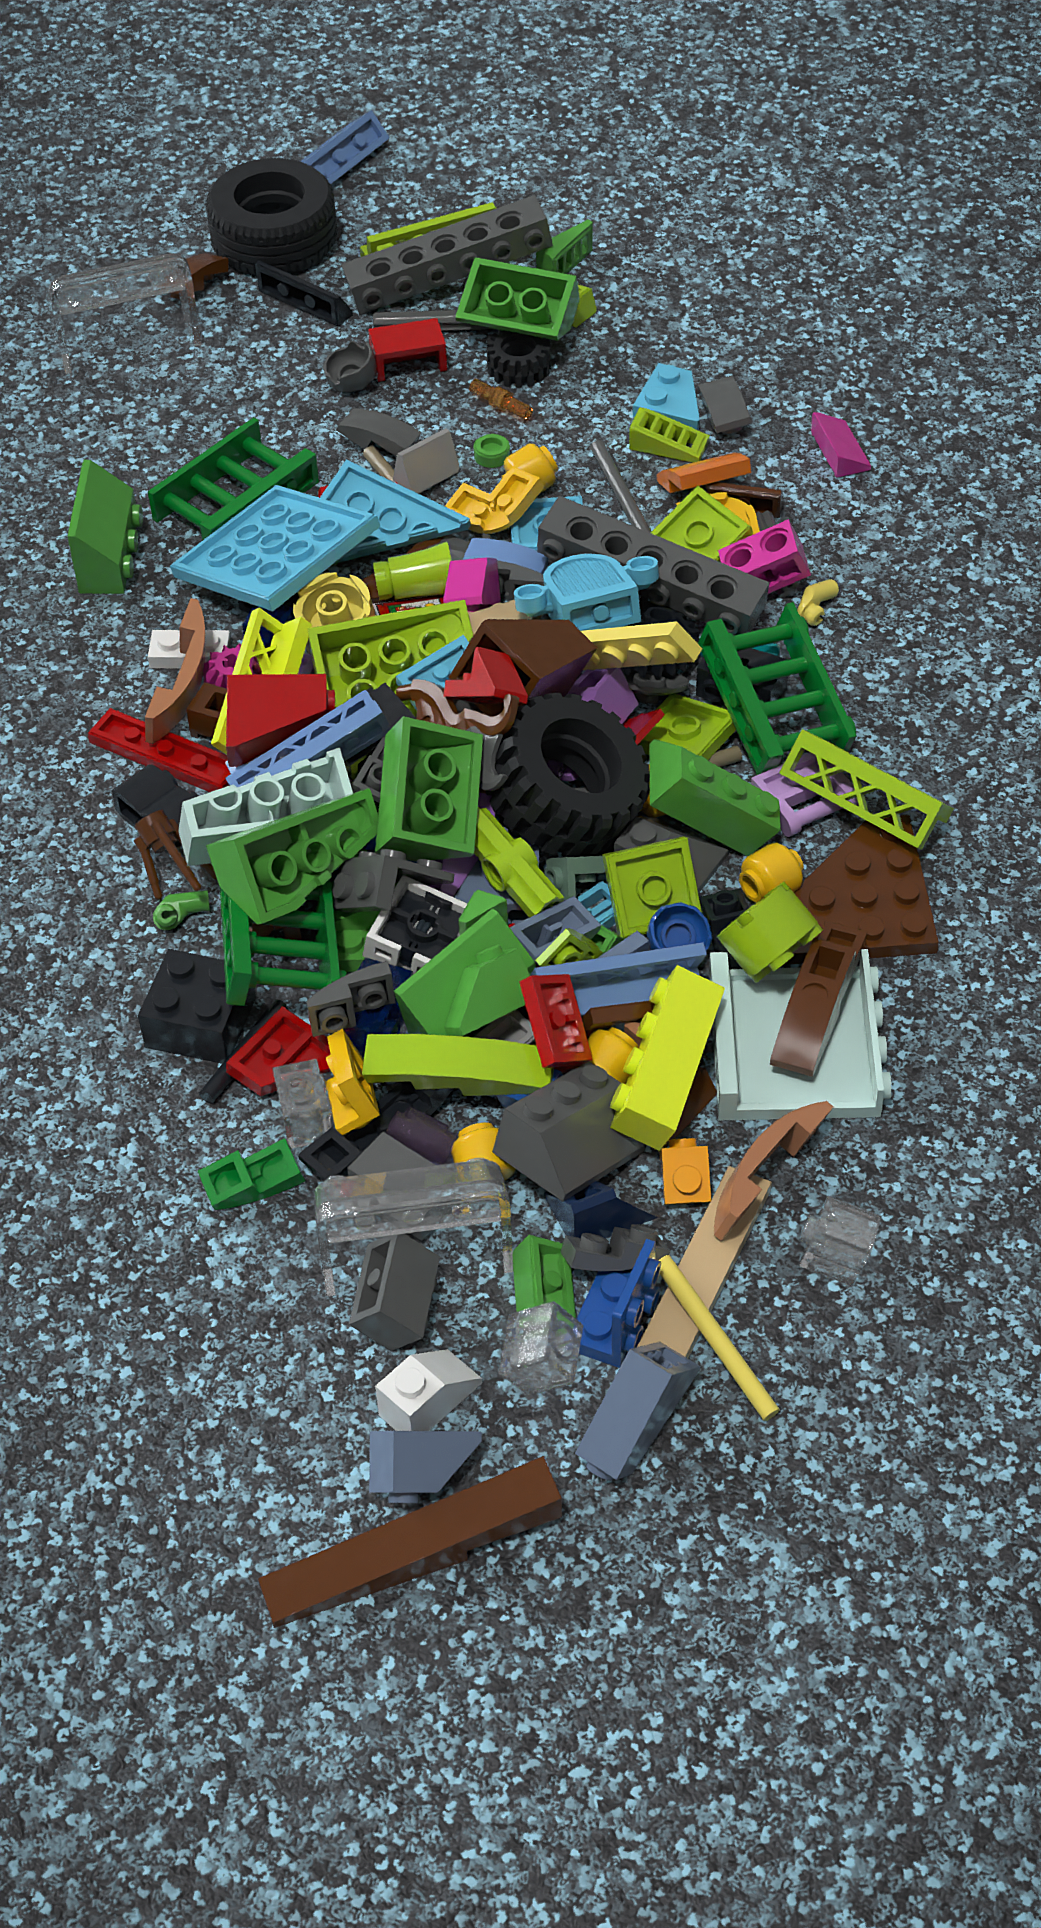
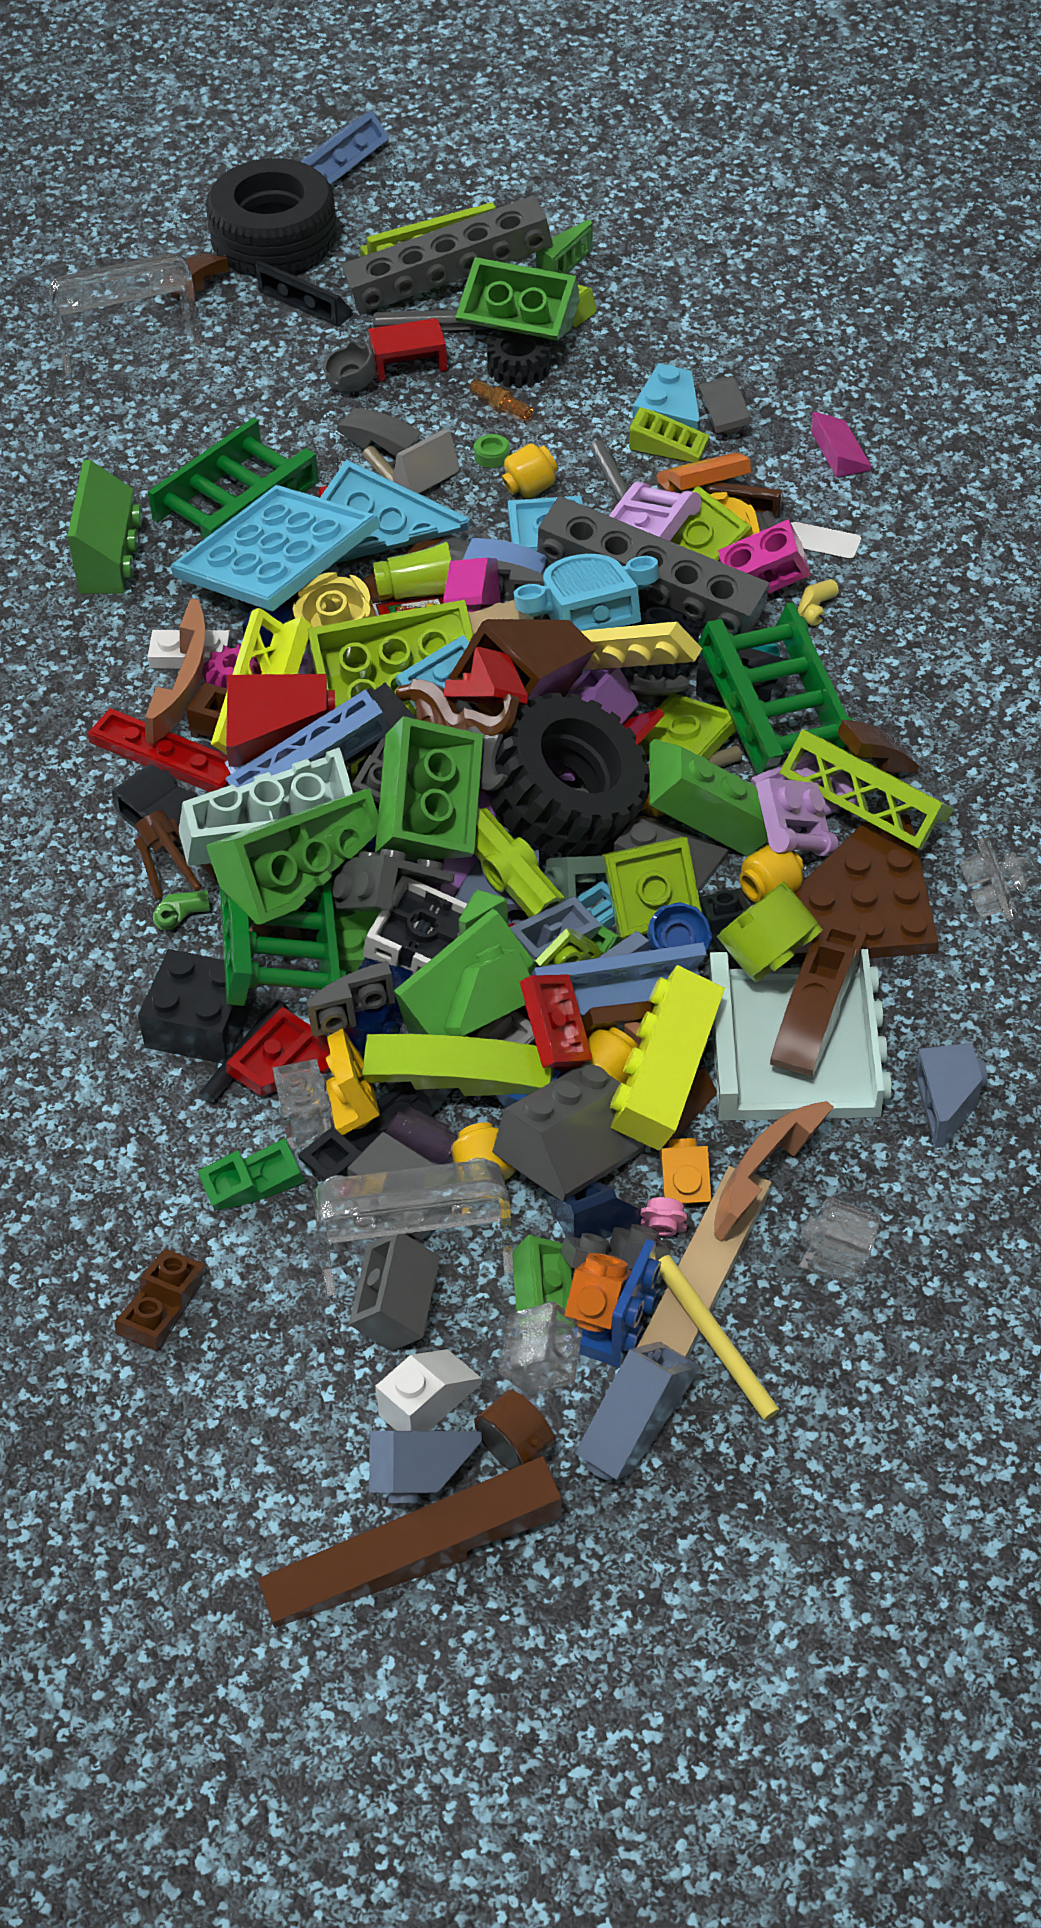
yellow plate [445,466,545,534] -> none
none -> reddish brown slope [115,1248,205,1351]
none -> reddish brown piece [474,1390,556,1470]
none -> orange brick [564,1253,631,1332]
none -> lavender plate [609,482,701,541]
none -> bright pink plate [640,1197,687,1236]
none -> lavender plate [756,778,838,856]
none -> white sticker [791,522,861,558]
none -> reddish brown slope [837,720,919,774]
none -> sand blue slope [915,1043,987,1148]
none -> clear hips [959,837,1035,922]

